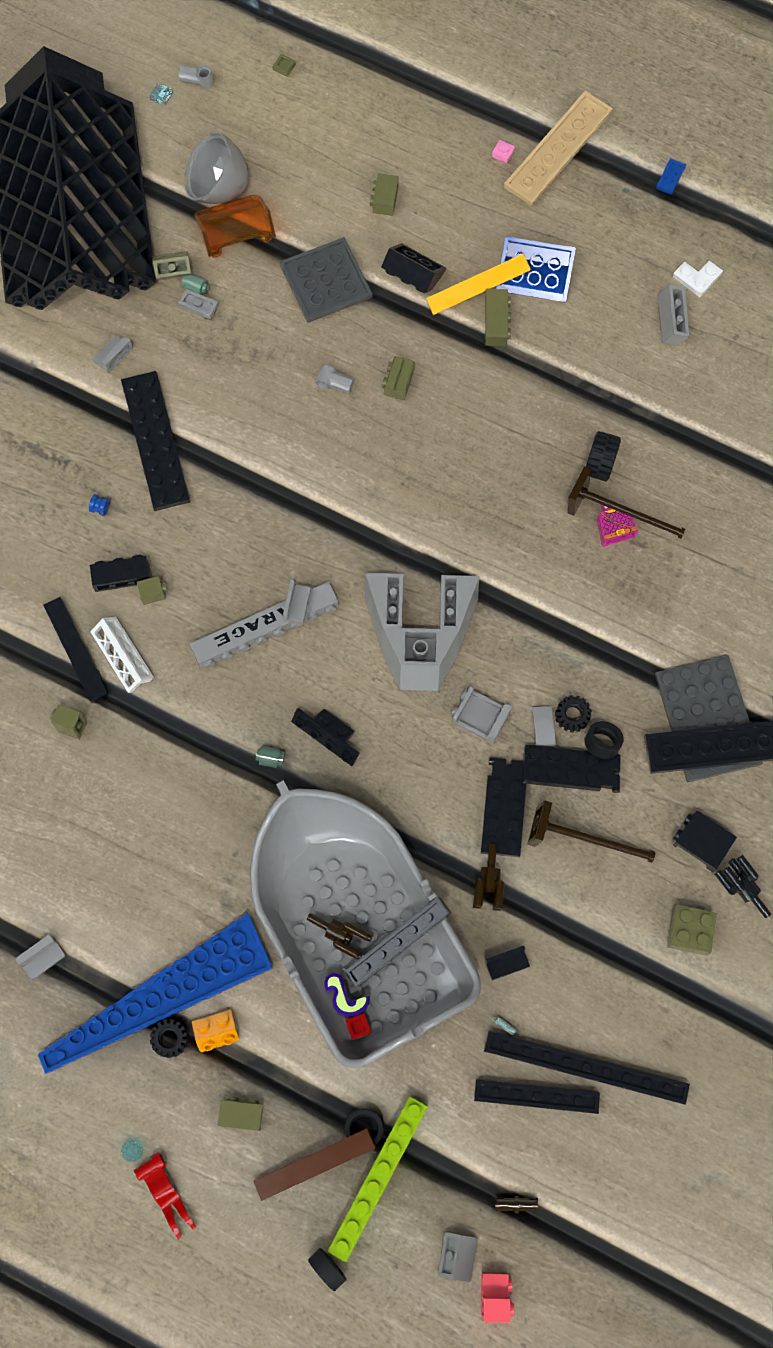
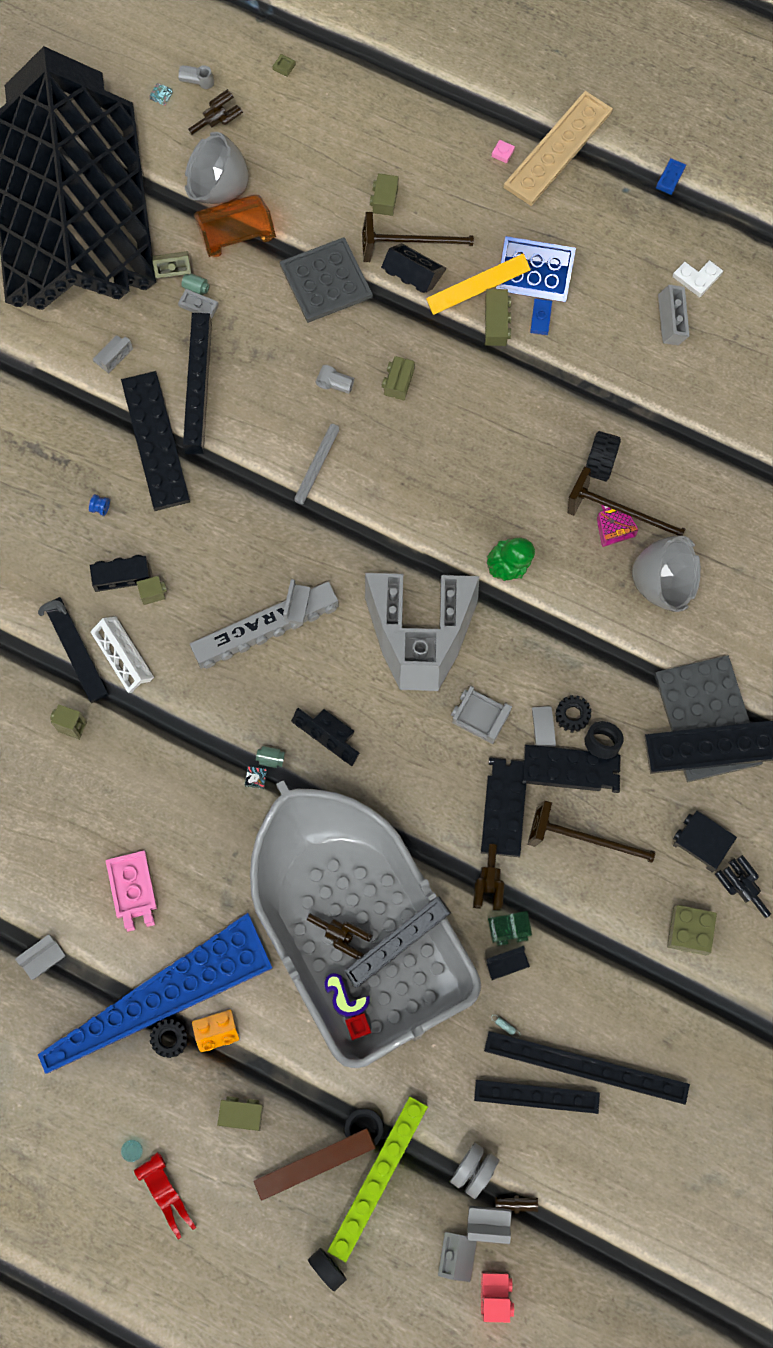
none -> dark grey piece [38,600,67,616]
none -> bright pink tile [106,851,157,932]
none -> black brick [183,313,212,454]
none -> dark brown plant [188,89,243,135]
none -> tile [245,766,267,789]
none -> light grey axle [294,424,339,505]
none -> dark brown tile [362,212,474,262]
none -> light grey wheel [450,1142,500,1199]
none -> light grey panel [467,1206,511,1244]
none -> green hair [487,537,535,581]
none -> clear green brick [487,911,532,947]
none -> blue plate [530,299,552,335]
none -> light grey piece [632,536,701,612]

